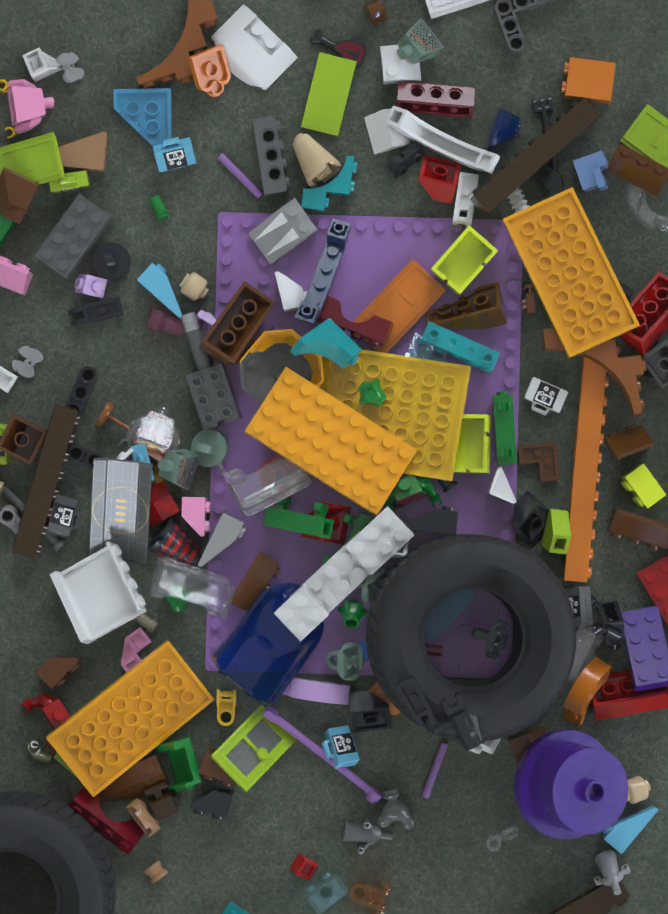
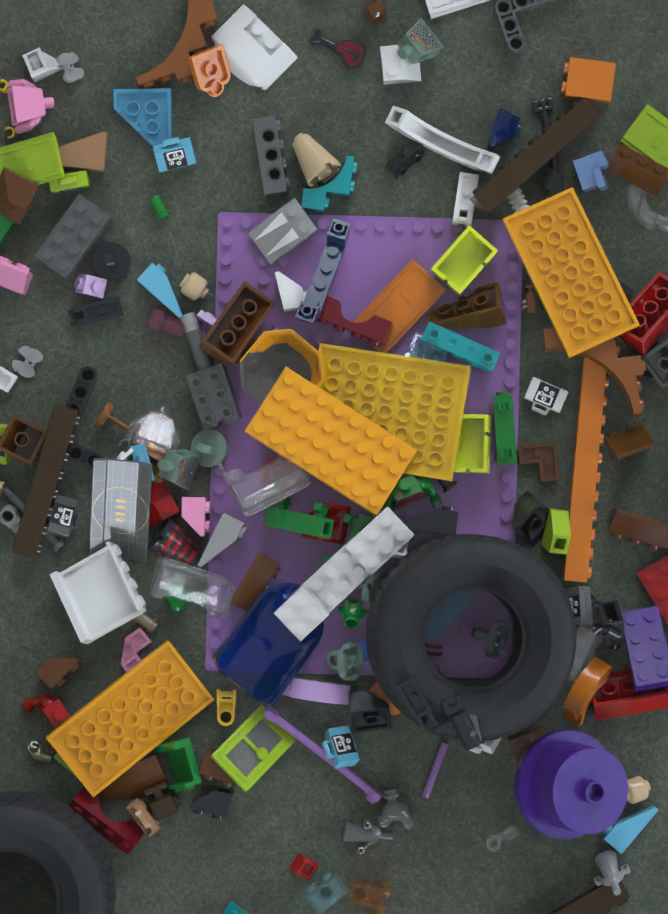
medium nougat wheel [143,860,168,884] -> none
medium lavender bar [217,153,263,199] -> none
teal arch [290,318,362,369] -> none
lime tile [301,52,357,136] -> none
green rock [358,378,387,408] -> none
white slope [364,109,411,155] -> none
dark red brick [396,81,475,118] -> none
red slope [418,155,461,204] -> none
white slope [487,467,517,504] -> none
neon yellow brick [621,463,666,509] -> none

